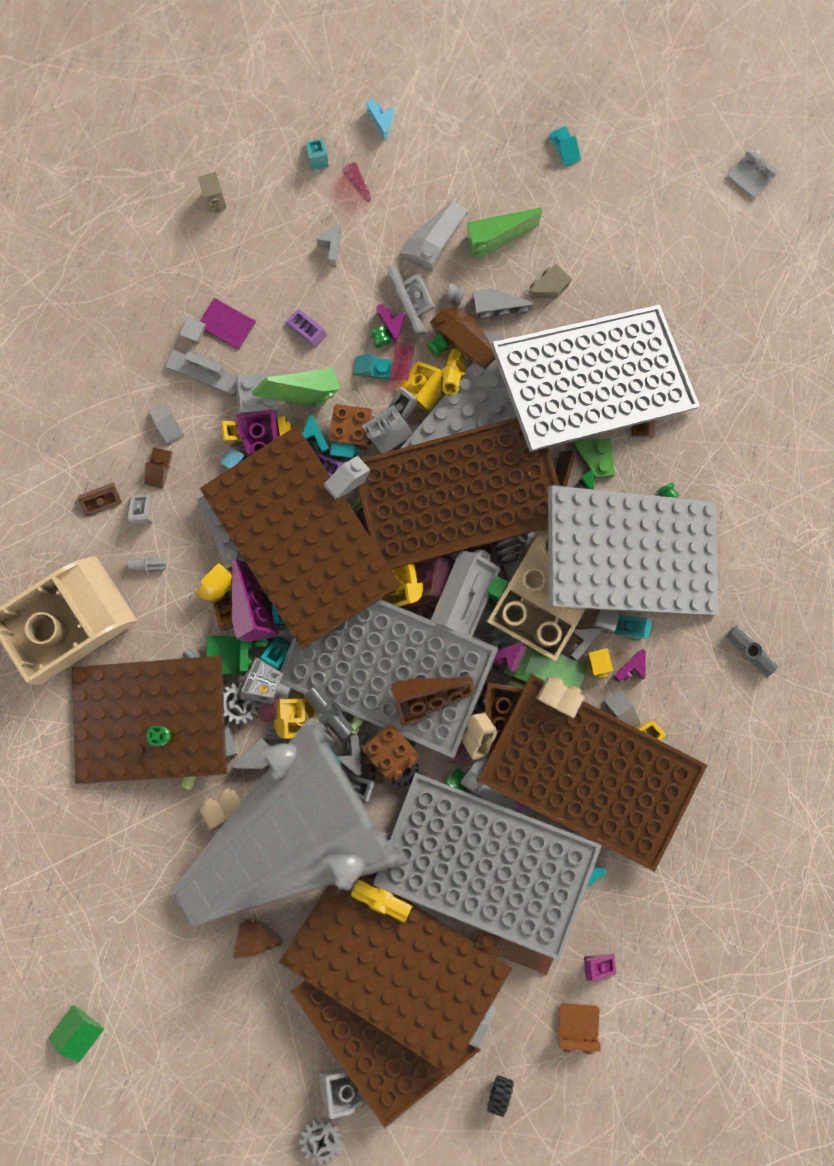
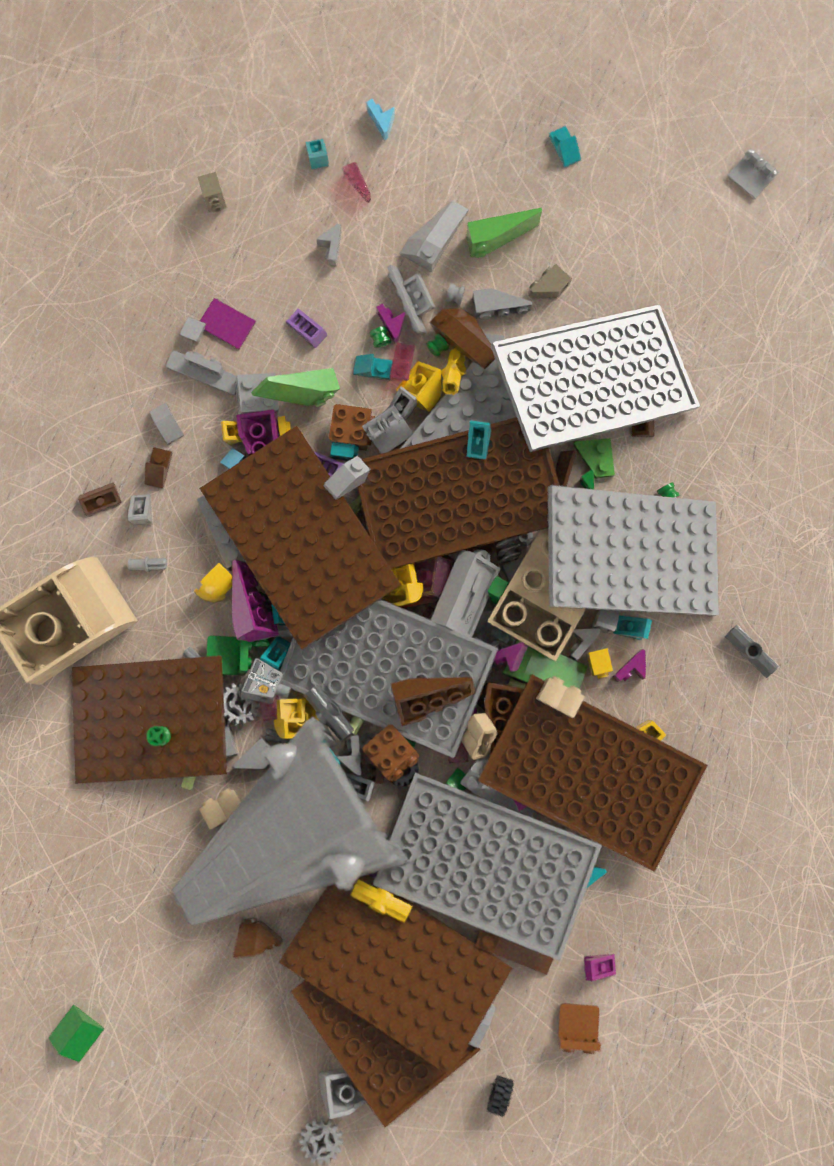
reddish brown slope [213,597,234,632] -> none
teal slope [303,415,330,455] -> none
light grey slope [604,690,641,727] -> none
none -> teal slope [467,420,491,459]

